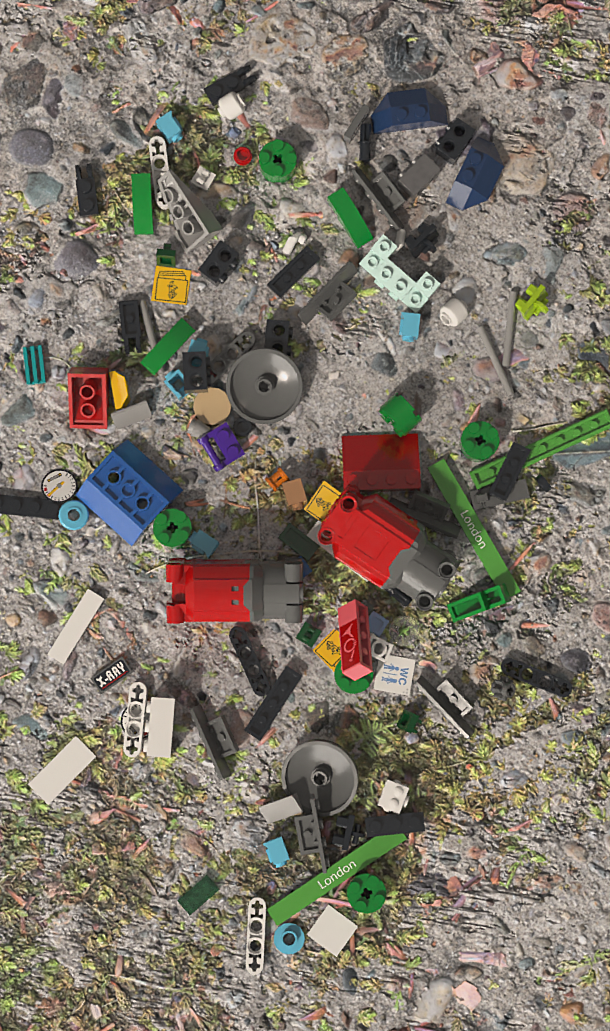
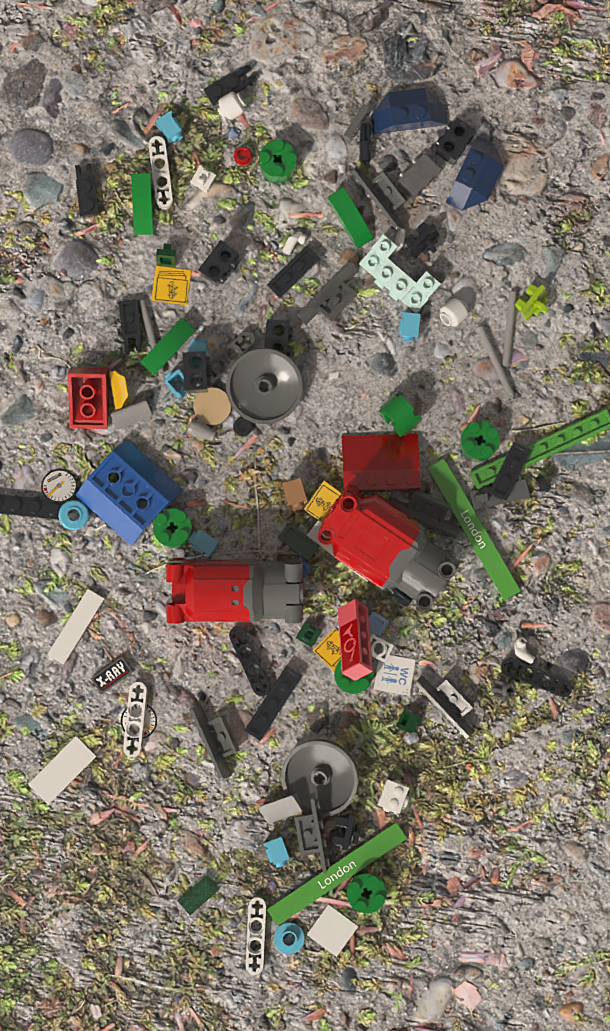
teal tile [23,345,46,385] -> none
white brick [143,697,175,758] -> none
light grey wedge [157,169,222,254] -> none
dark purple plate [197,421,245,472] -> none
orange bush [265,467,290,492] -> none
black plate [365,812,425,837] -> none
green slope [447,583,512,623] -> none
none -> white arm [514,637,535,665]

